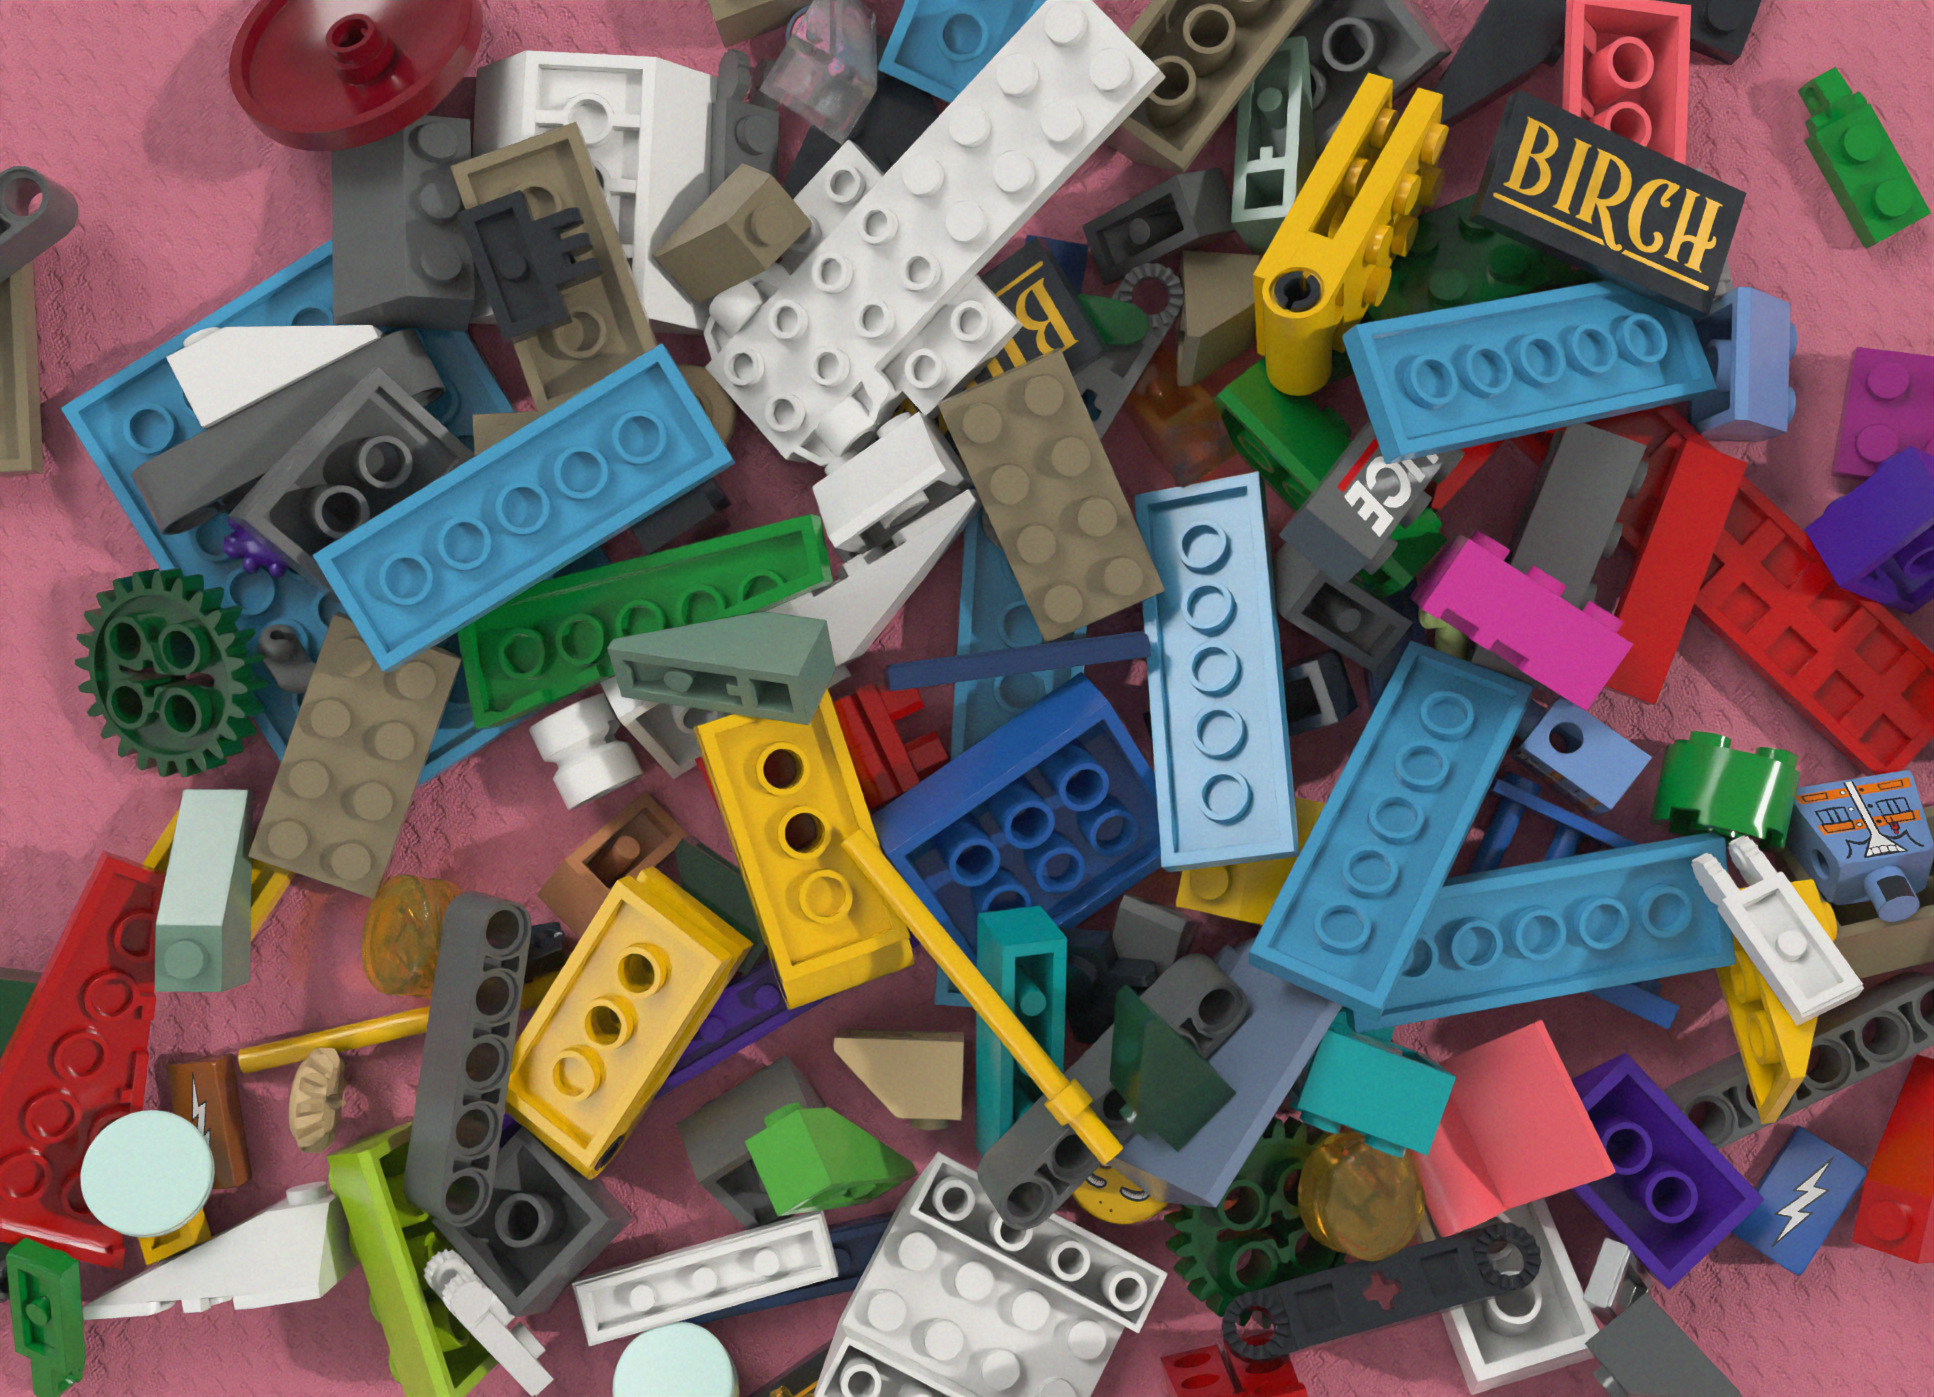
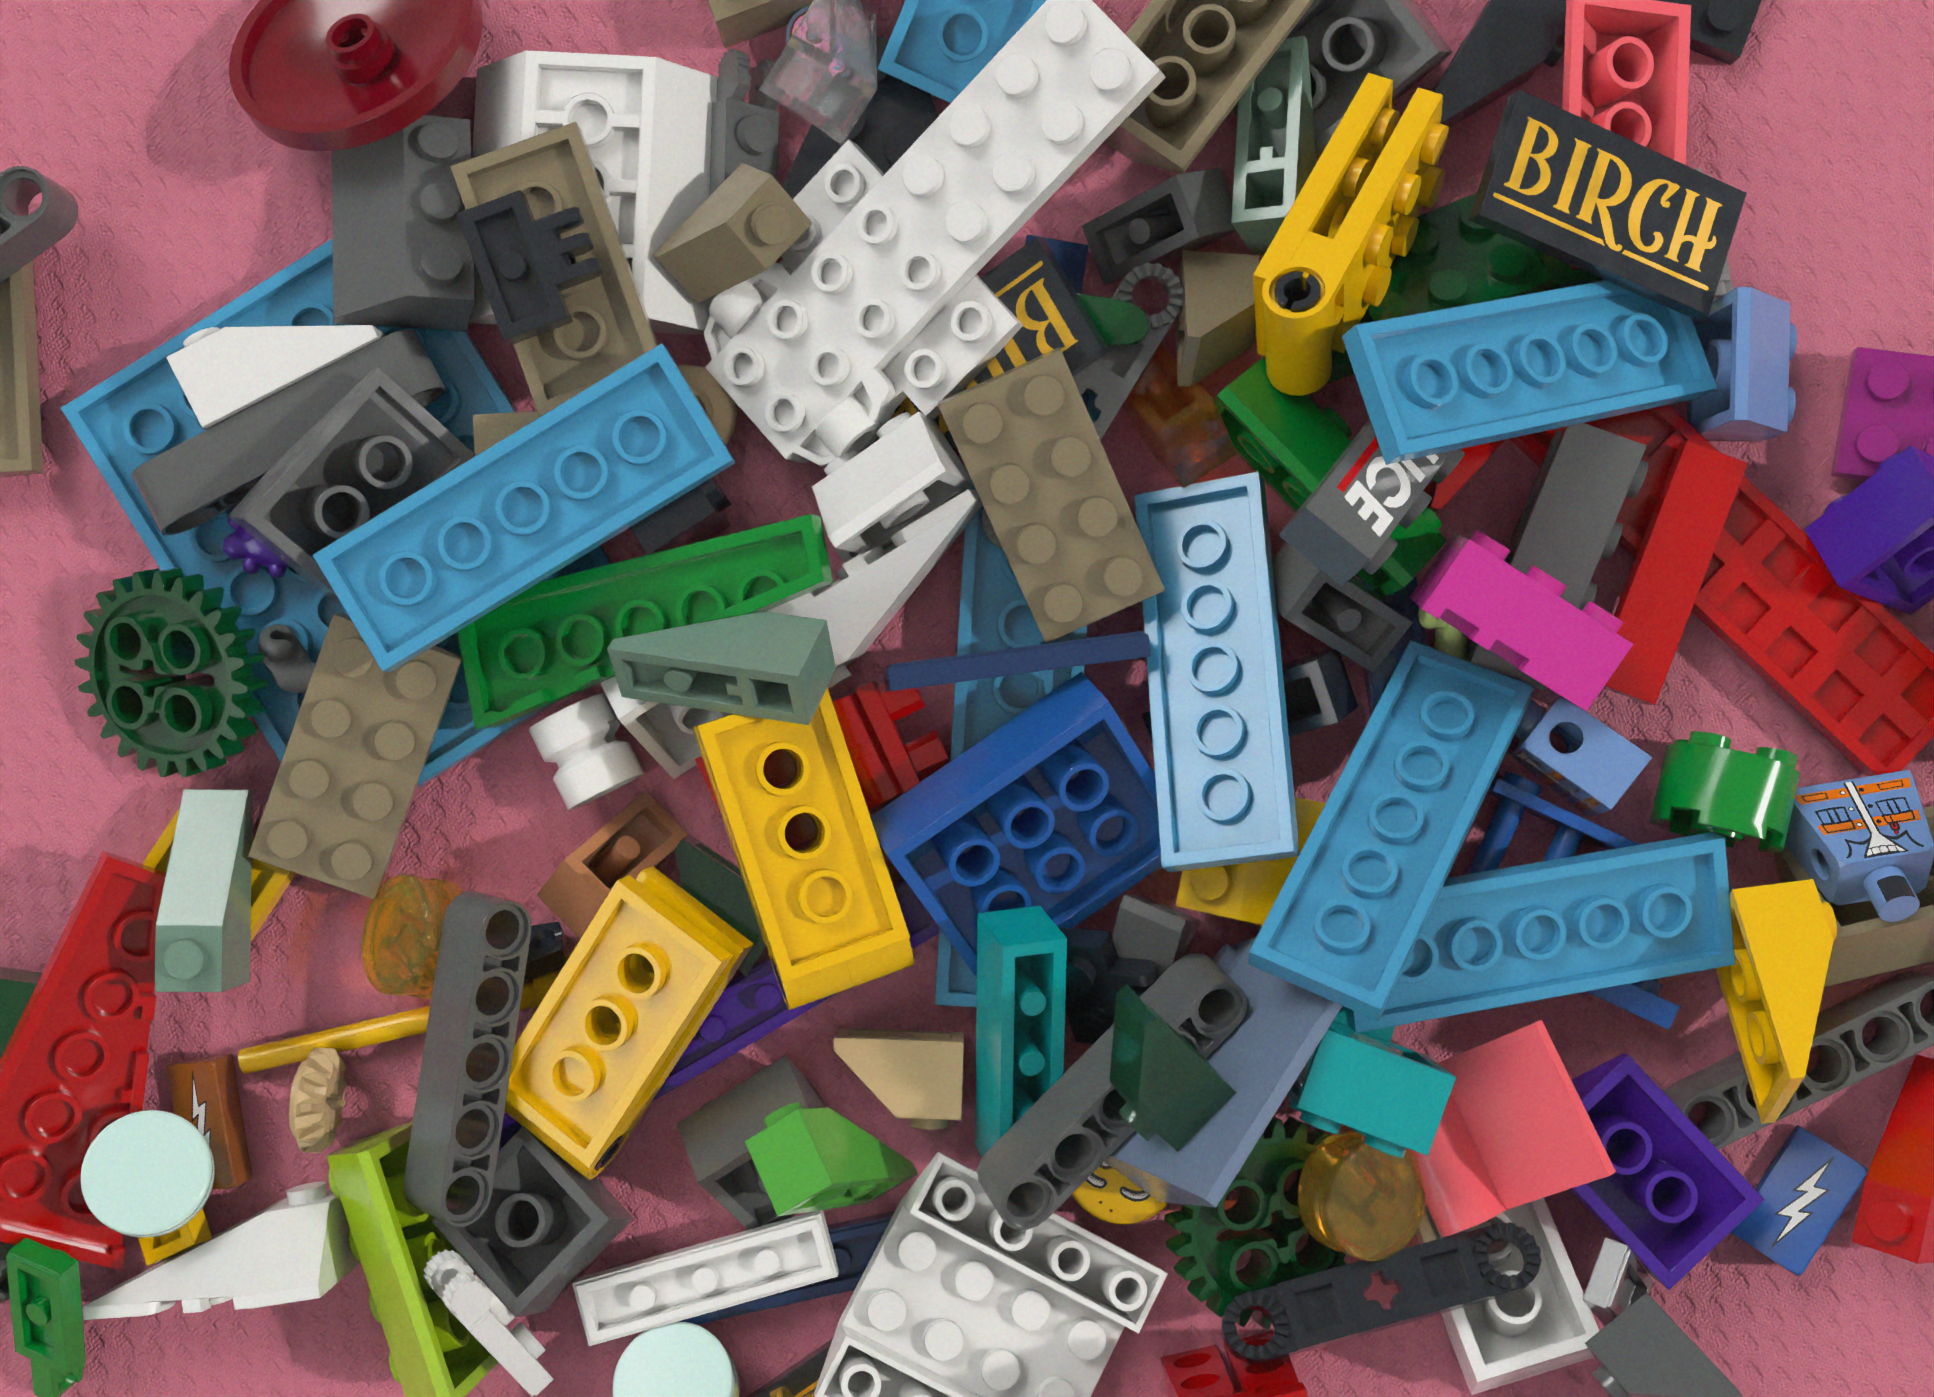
yellow bar [841,828,1123,1165] -> none
white hinge [1691,835,1864,1026] -> none
green hinge [1798,67,1931,249] -> none

